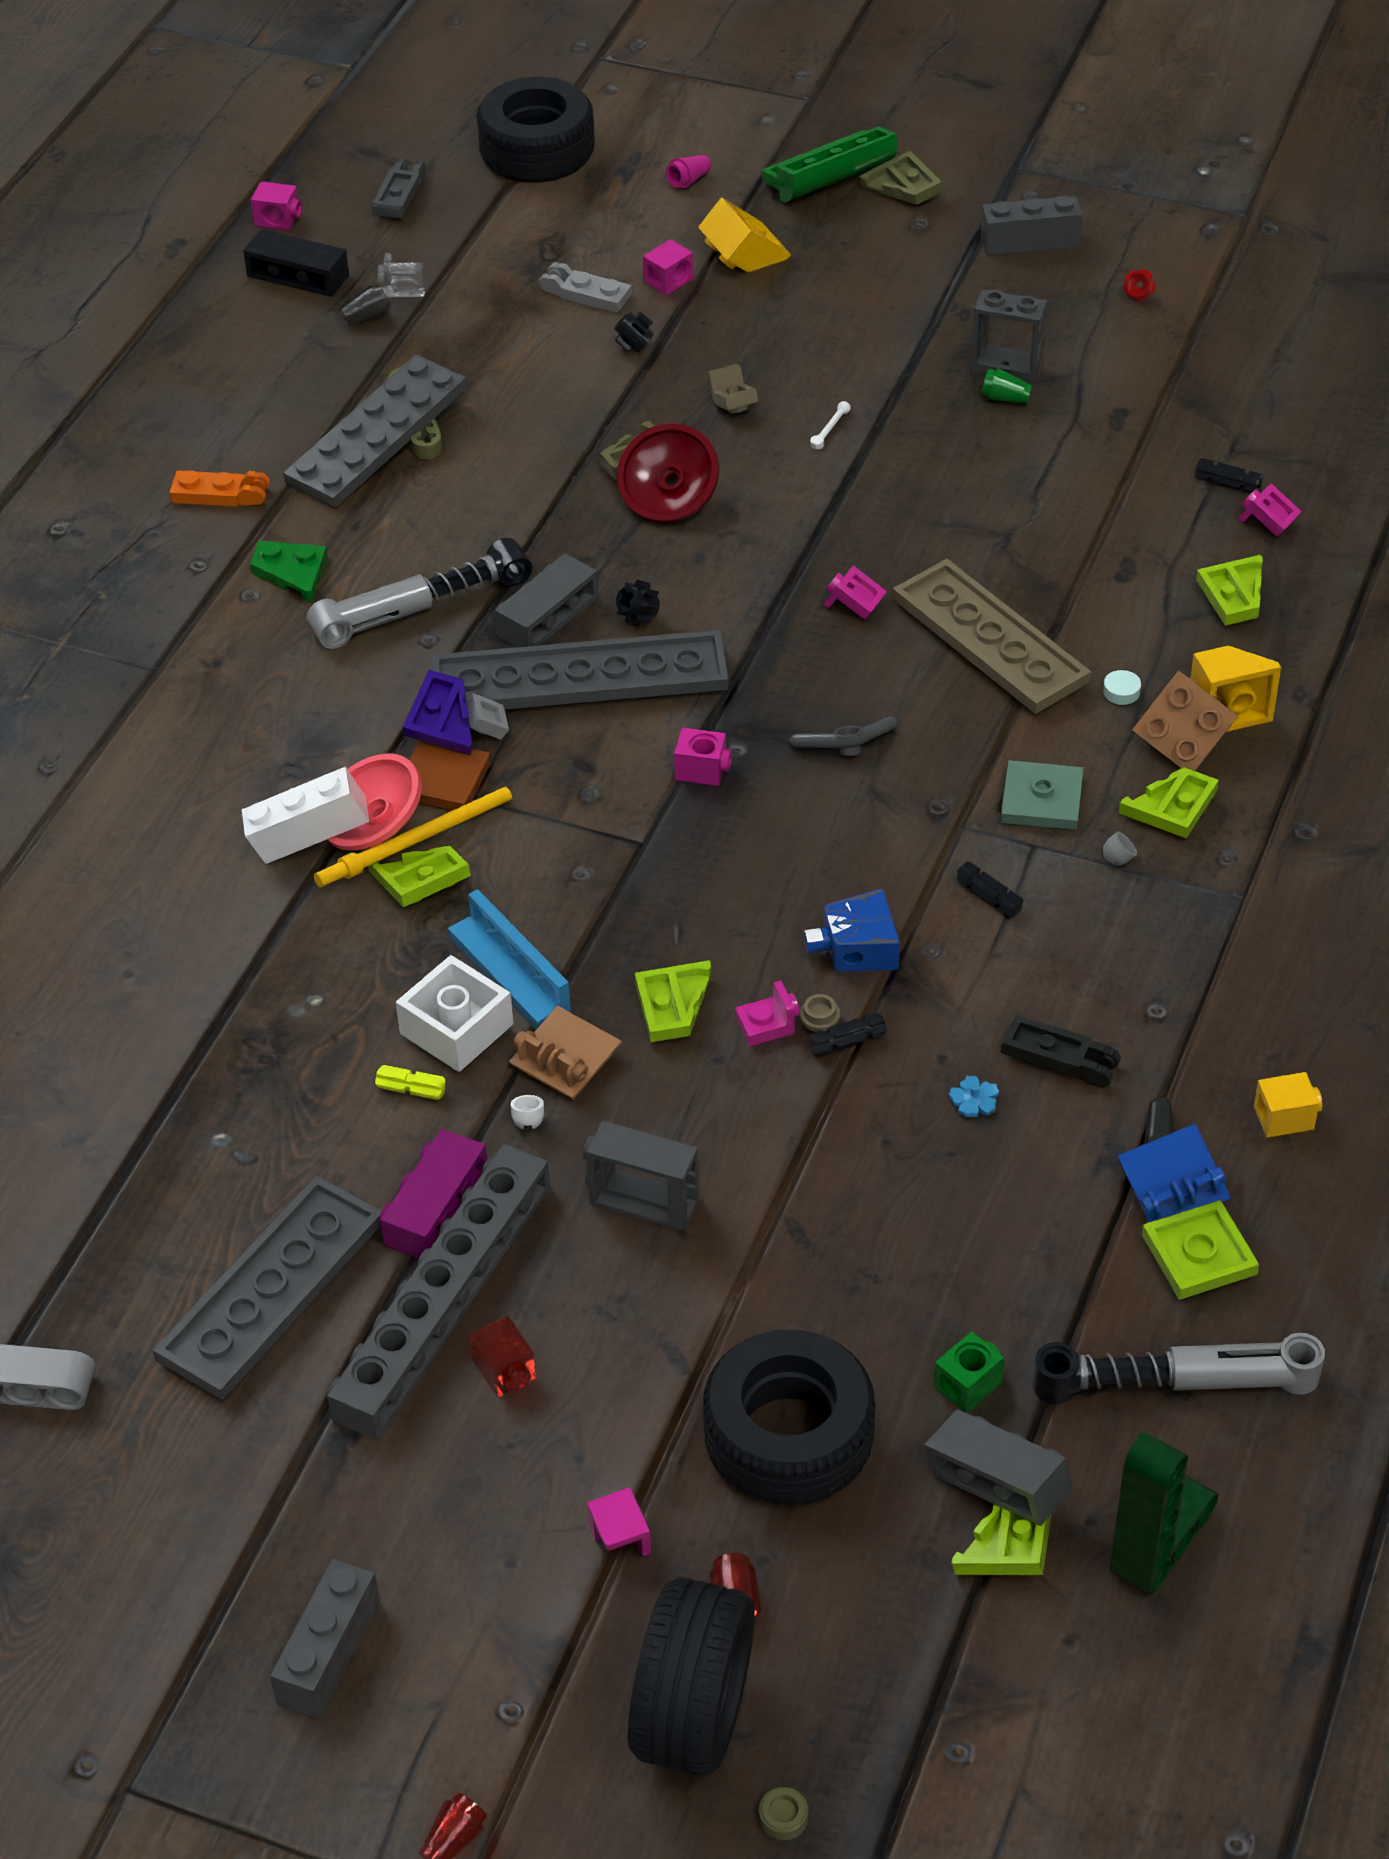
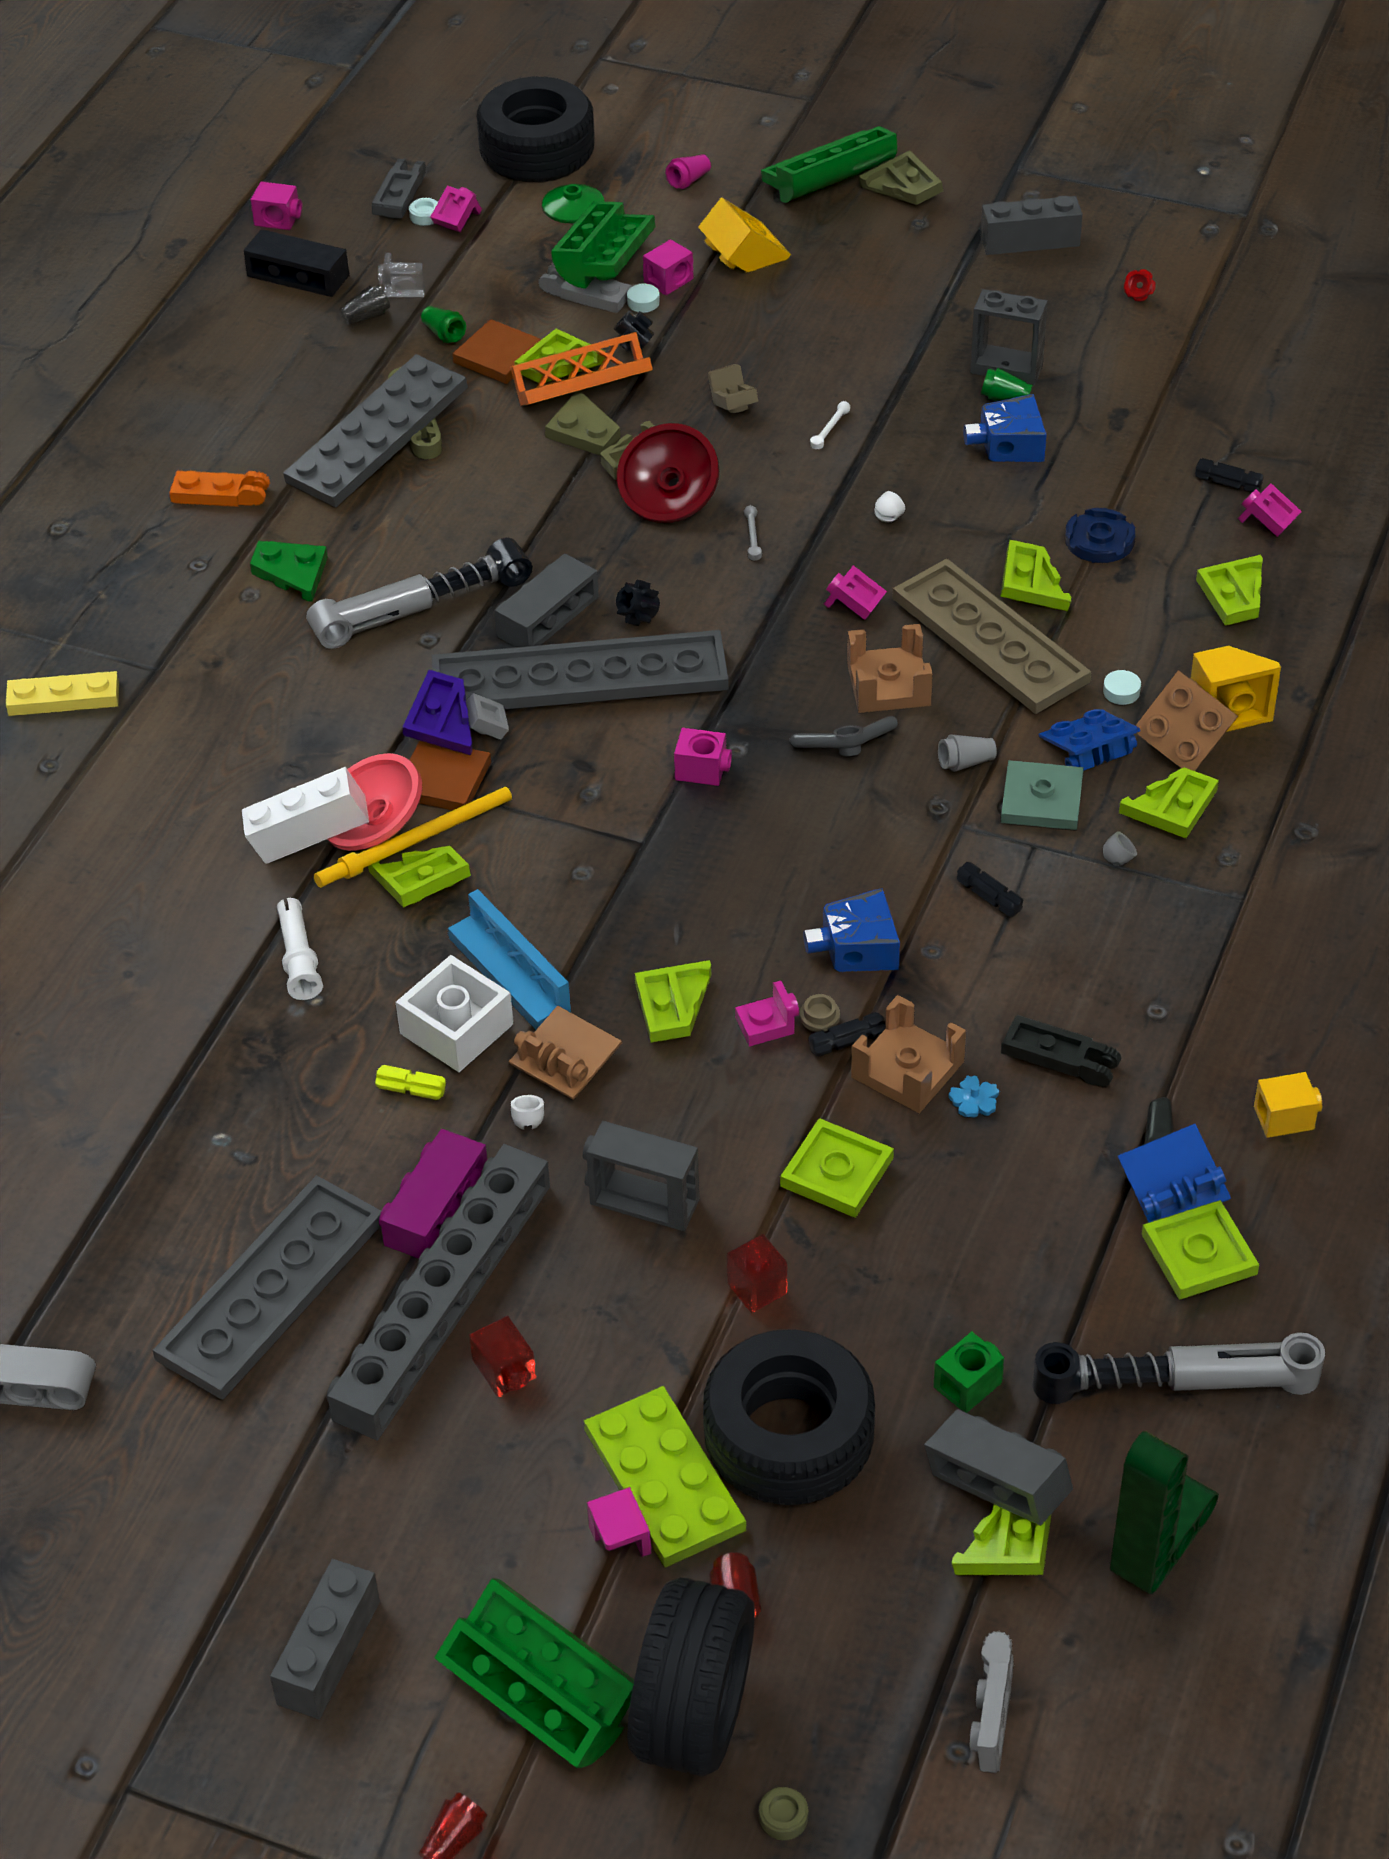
none -> light yellow plate [6,671,119,716]
none -> white pin [276,898,323,1000]
none -> light aqua tile [409,198,438,226]
none -> green cone [421,306,466,343]
none -> dark pink bracket [430,185,482,232]
none -> green brick [434,1578,634,1768]
none -> dark orange tile [452,319,542,384]
none -> orange fence [510,332,653,406]
none -> lime wing [515,329,606,383]
none -> green dish [542,184,604,224]
none -> olive wing [545,391,621,455]
none -> green brick [551,201,656,288]
none -> lime plate [584,1386,746,1568]
none -> light aqua tile [627,284,660,313]
none -> clear red brick [727,1234,787,1313]
none -> light grey hinge [744,505,762,561]
none -> lime plate [780,1118,894,1218]
none -> medium nougat panel [847,624,932,713]
none -> medium nougat panel [851,995,966,1114]
none -> white hinge [875,491,905,522]
none -> light grey cone [938,734,997,772]
none -> blue torso [963,394,1046,462]
none -> light grey hinge [970,1630,1014,1773]
none -> lime wing [1001,540,1071,611]
none -> blue hinge [1039,709,1140,771]
none -> dark blue tile [1065,508,1135,563]

